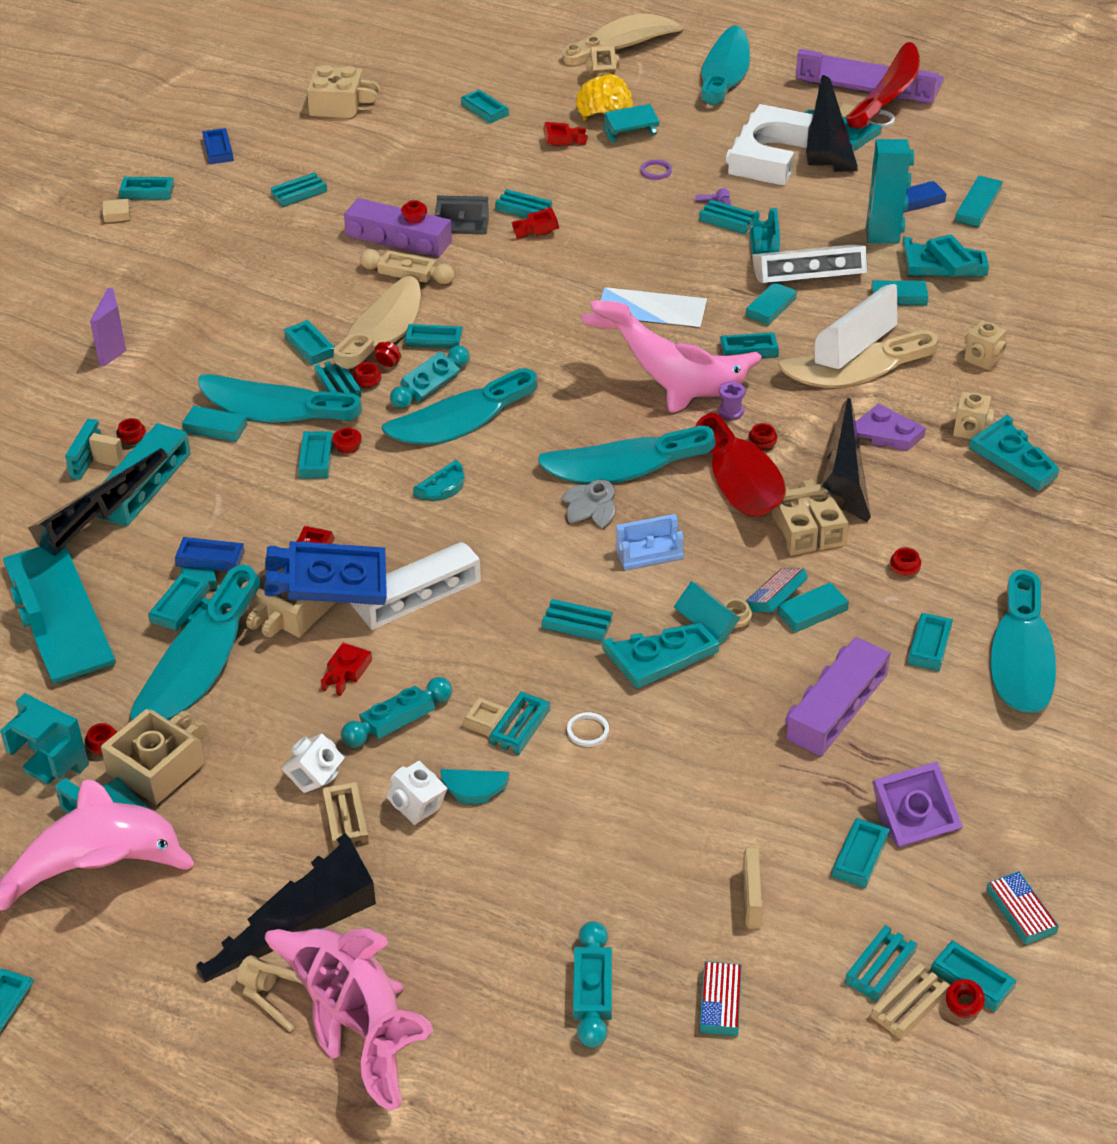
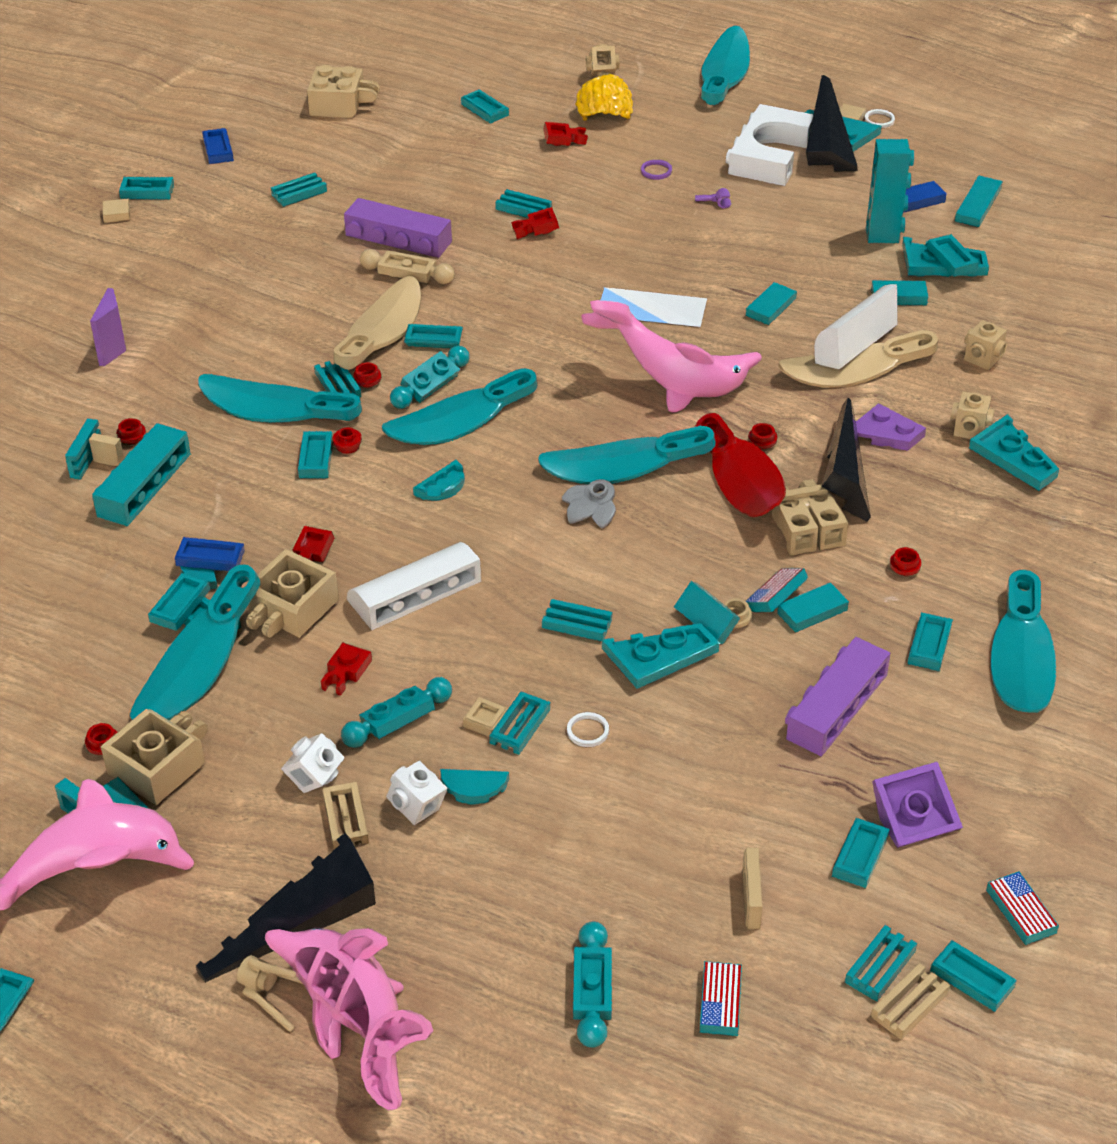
teal panel [0,693,89,784] -> none
teal bracket [3,546,116,684] -> none
black wedge [28,448,168,556] -> none
teal tile [182,406,248,442] -> none
blue tile [264,541,387,605] -> none
teal tile [284,320,335,365] -> none
red plate [374,342,401,367] -> none
red plate [401,200,427,224] -> none
dark grey hinge [435,195,489,234] -> none
tan plant [562,14,683,66] -> none
teal hinge [603,104,660,142] -> none
light blue hinge [616,514,684,571] -> none
teal tile [699,199,755,234] -> none
medium lavender bush [718,382,746,420] -> none
teal tile [719,332,779,358] -> none
teal hinge [749,208,780,262] -> none
white brick [752,244,867,283] -> none
medium lavender bracket [796,49,944,103] -> none
red plant [846,42,920,129] -> none
red plate [946,979,985,1018] -> none

